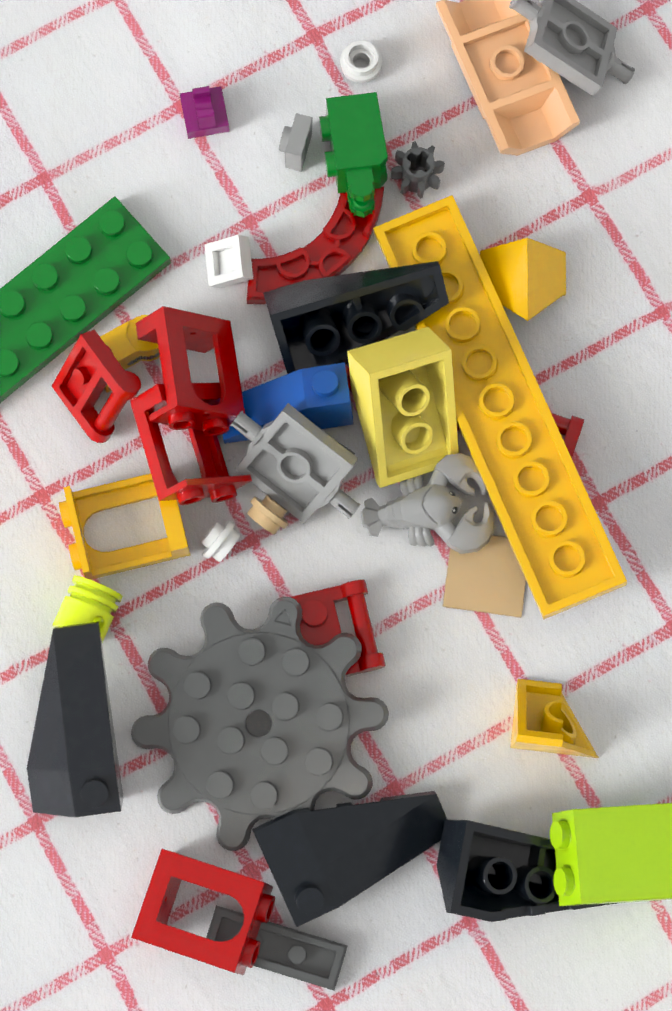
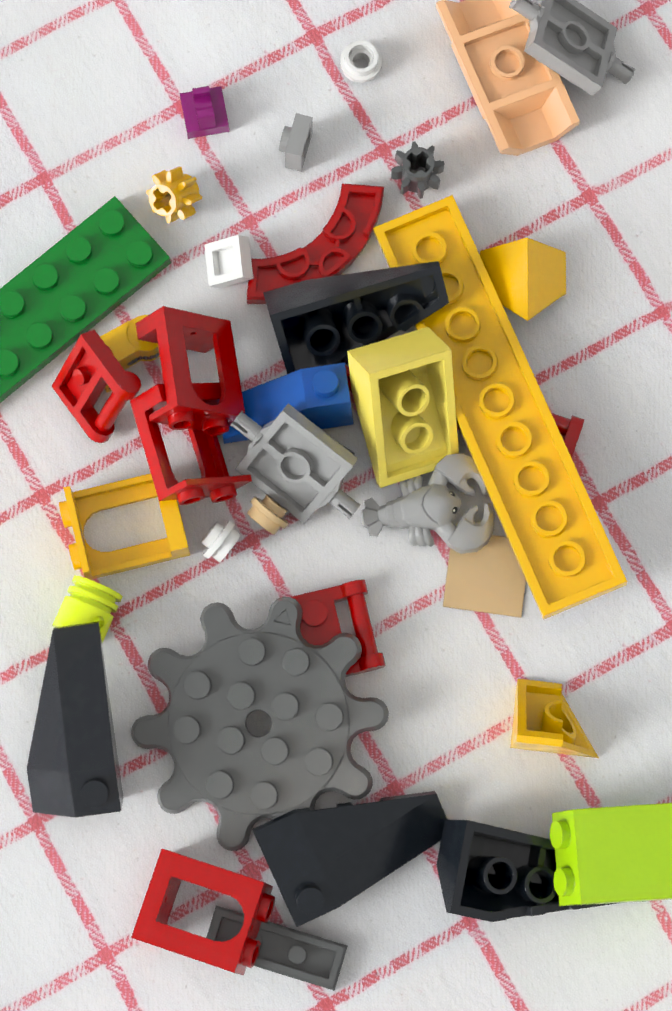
green hinge [319,92,388,218] -> none
none -> yellow gear [146,166,202,223]

